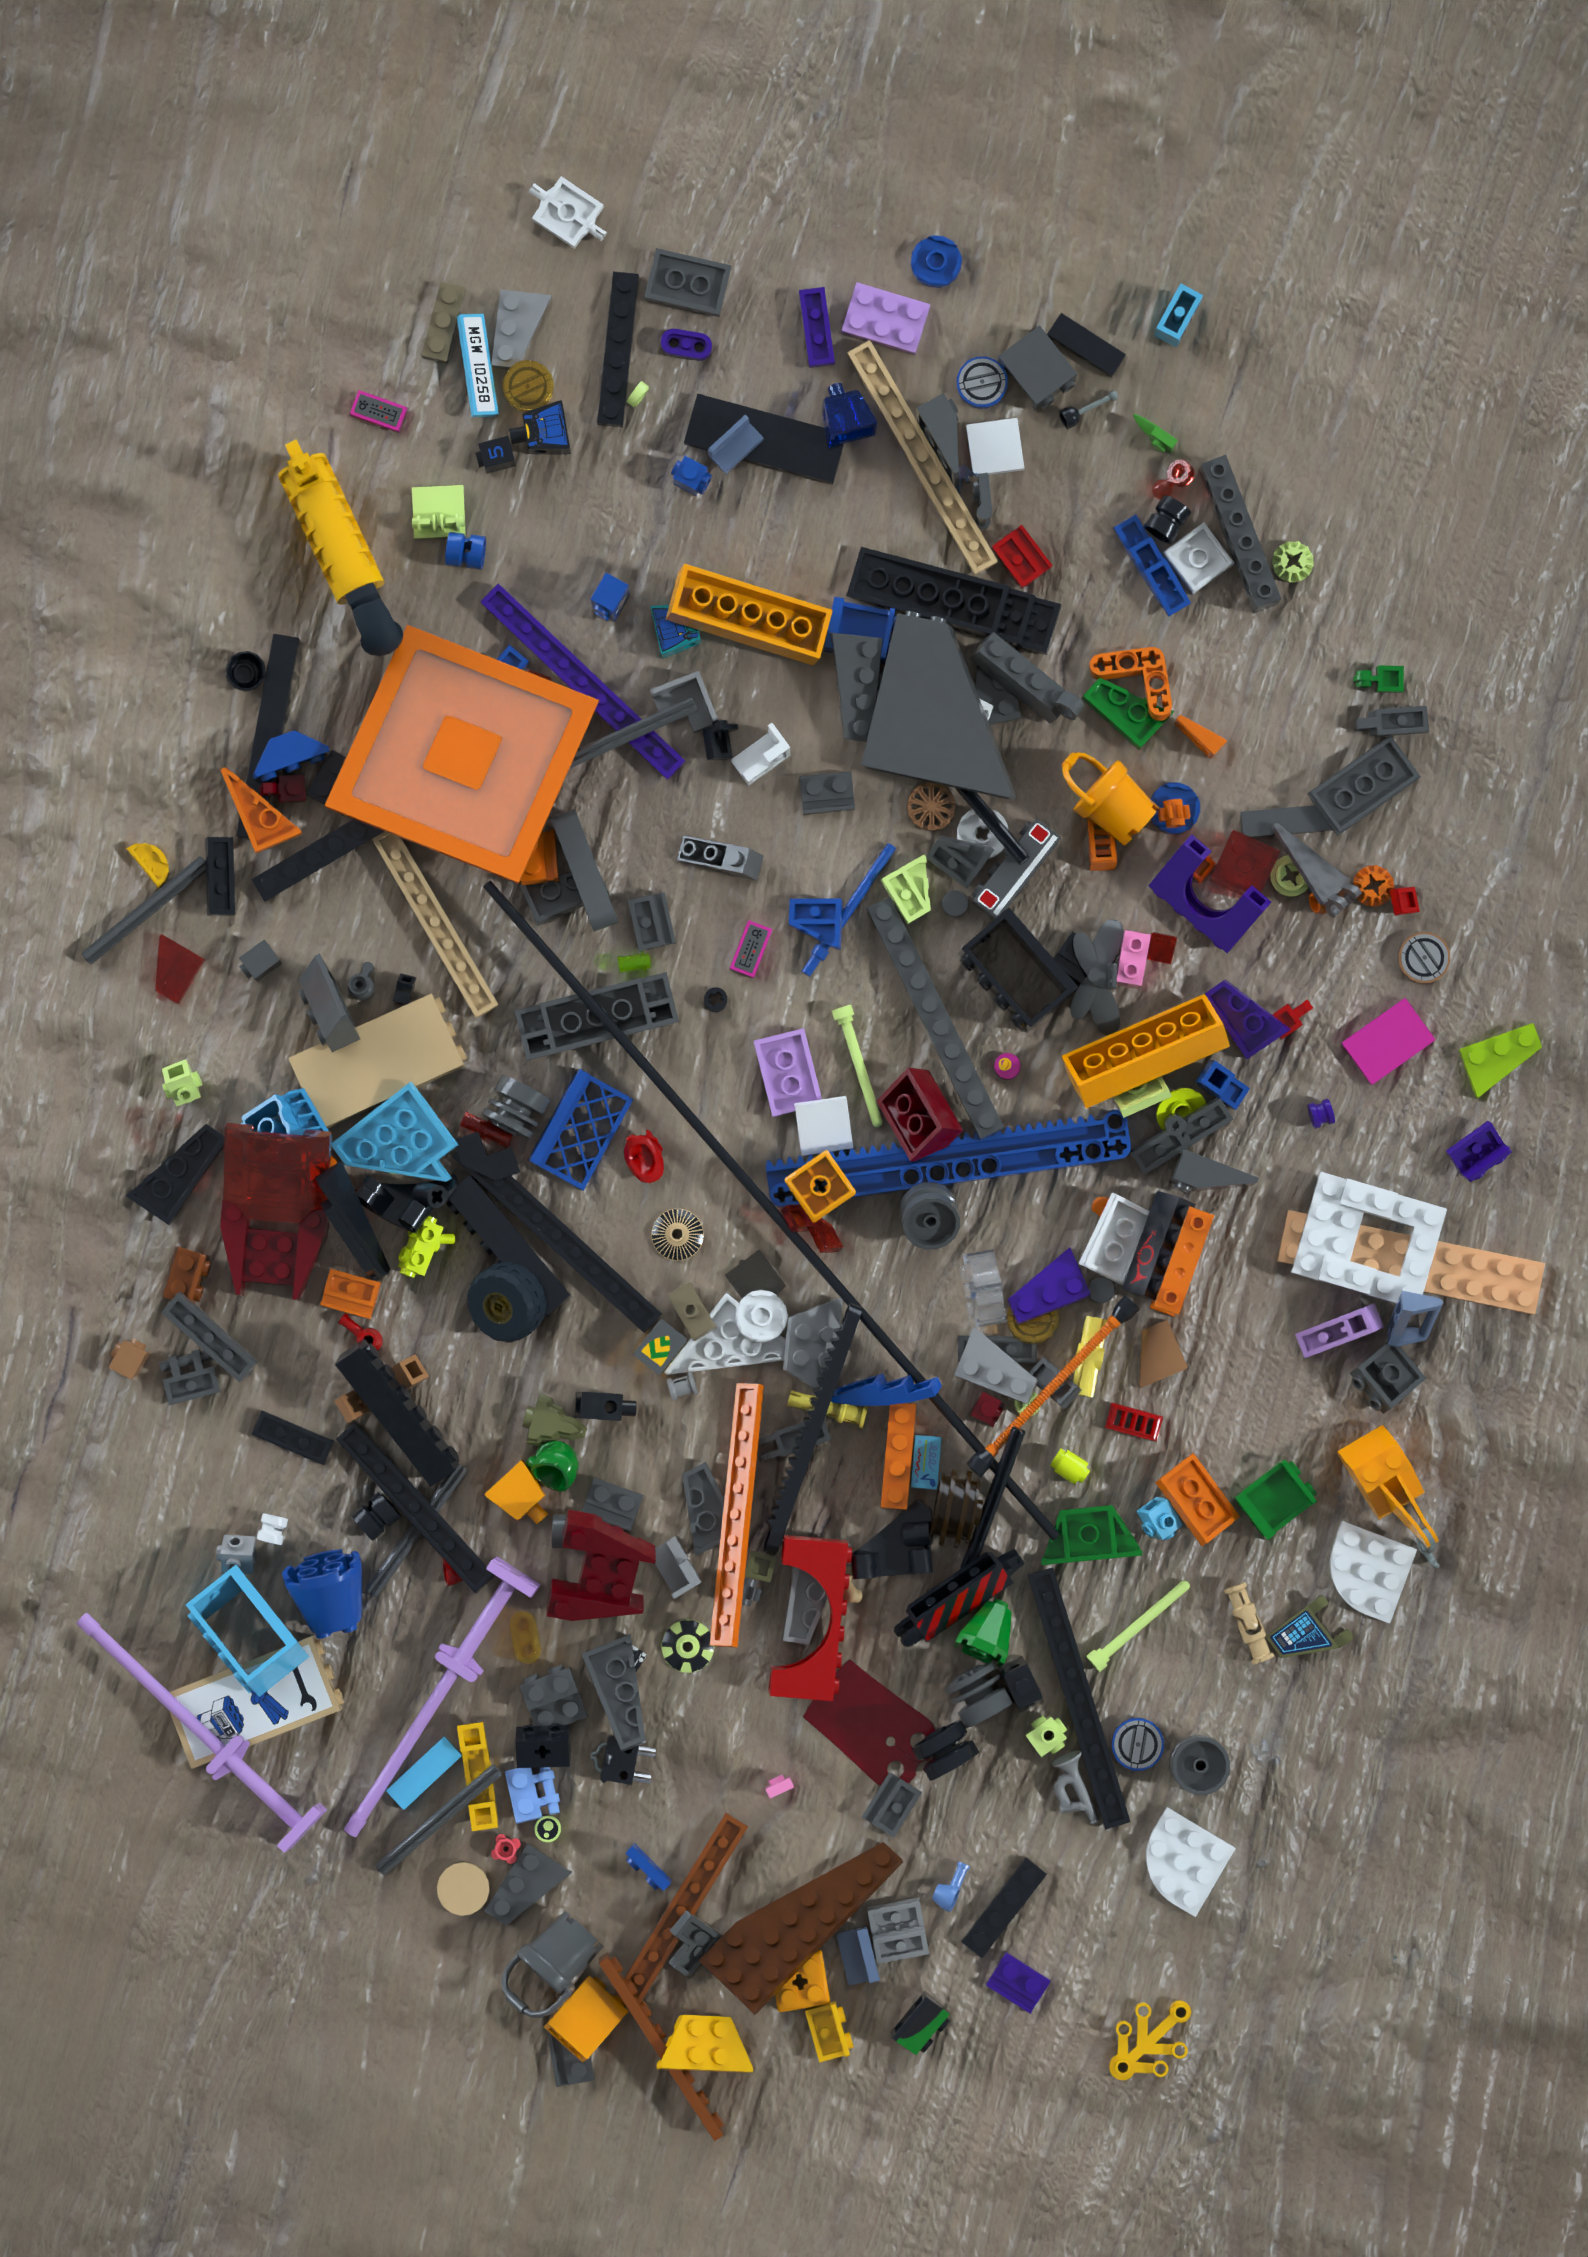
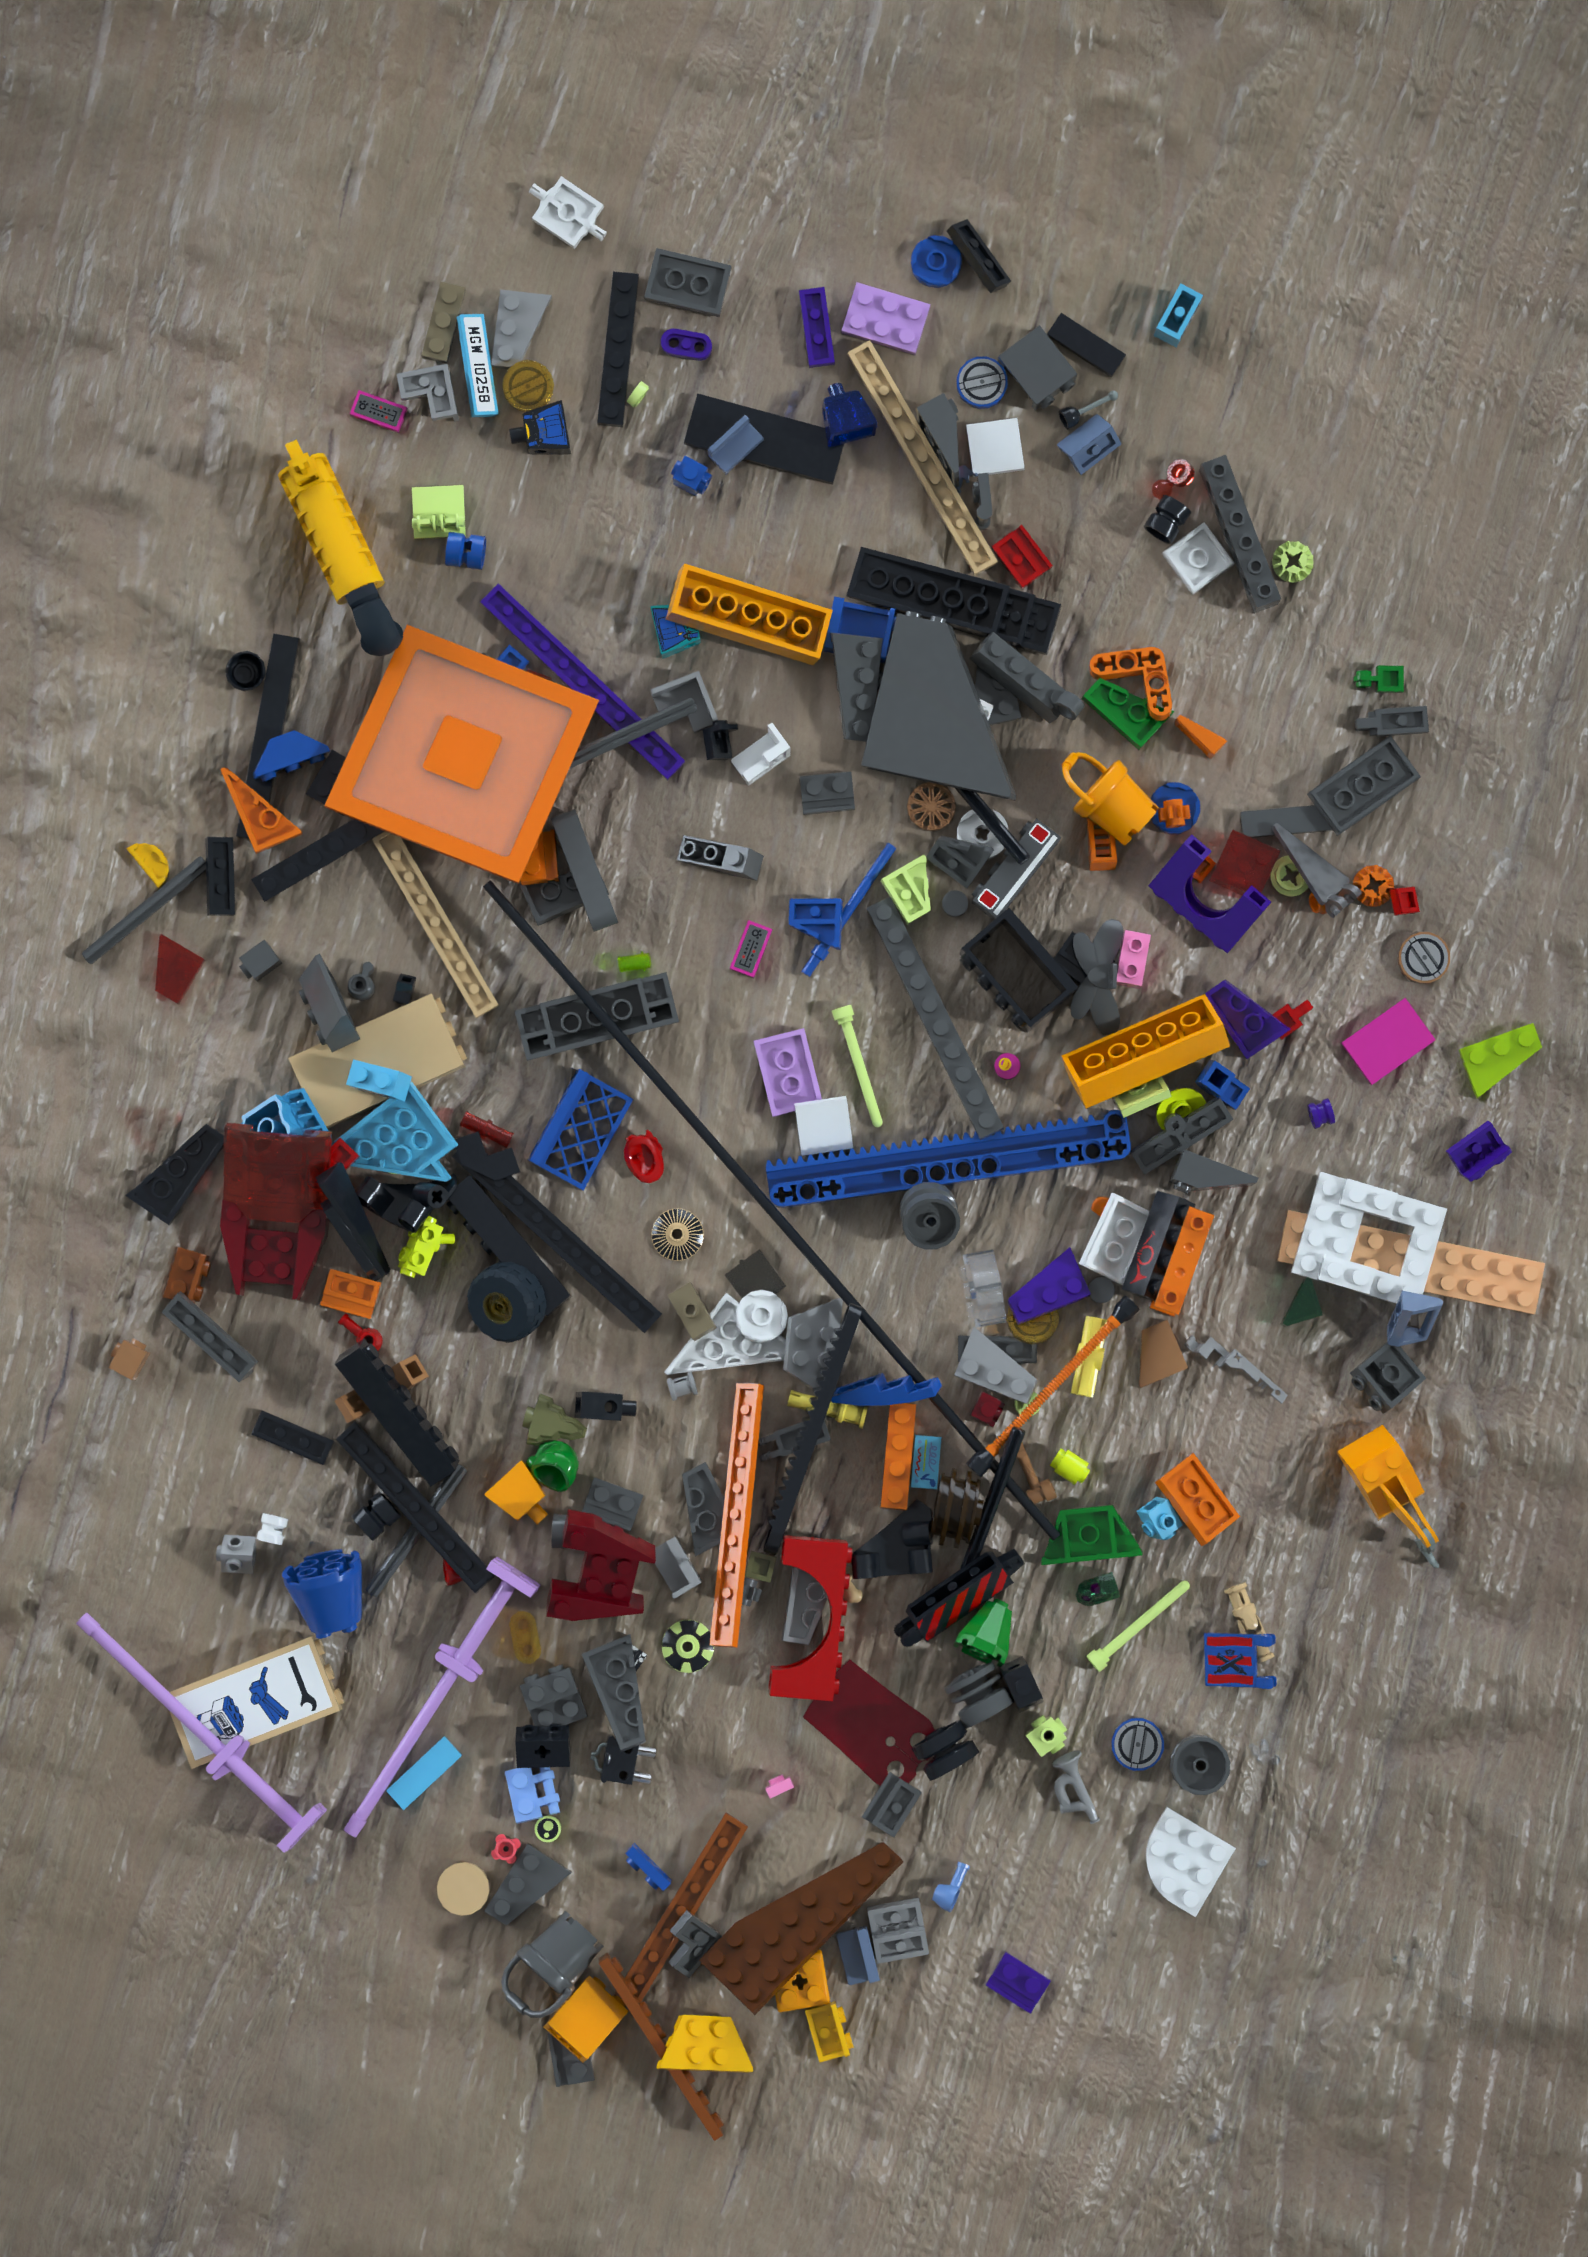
dark grey plate [159,1349,221,1405] -> none
yellowish green brick [162,1059,202,1106] -> none
medium azure hose [186,1565,309,1697] -> none
dark red plate [259,775,306,803] -> none
dark grey axle [375,1764,502,1875] -> none
yellow slope [457,1722,499,1831] -> none
black brick [475,436,516,474] -> none
dark grey wheel [482,1074,551,1139] -> none
blue brick [590,573,630,622] -> none
dark grey plate [628,892,676,952] -> none
dark grey piece [633,1319,688,1376] -> none
black bush [704,987,727,1012] -> none
clear red tile [781,1205,843,1253] -> none
light orange brick [785,1150,856,1222] -> none
dark red slope [877,1067,963,1162] -> none
black slope [891,1991,950,2055] -> none
black plate [961,1857,1047,1958] -> none
black plate [1028,1567,1131,1830] -> none
dark grey tile [1029,1357,1081,1409] -> none
red slope [1104,1402,1163,1442] -> none
yellow plant [1109,2000,1191,2080] -> none
blue slope [1113,514,1191,617] -> none
bright green plate [1133,413,1178,454] -> none
clear red slope [1147,932,1177,965] -> none
green panel [1233,1460,1317,1540] -> none
flag [1265,1595,1353,1658] -> none
lavender slope [1295,1303,1384,1358] -> none
white plate [1330,1521,1417,1624] -> none
none -> red plate [315,1138,360,1176]
none -> medium azure brick [346,1059,412,1102]
none -> light grey panel [397,364,459,422]
none -> black plate [947,219,1011,293]
none -> medium nougat brick [1017,1442,1057,1504]
none -> sand blue panel [1057,414,1122,475]
none -> clear green rock [1076,1572,1120,1606]
none -> light grey piece [1184,1335,1288,1404]
none -> flag [1204,1633,1277,1689]
none -> clear green slope [1280,1277,1323,1327]

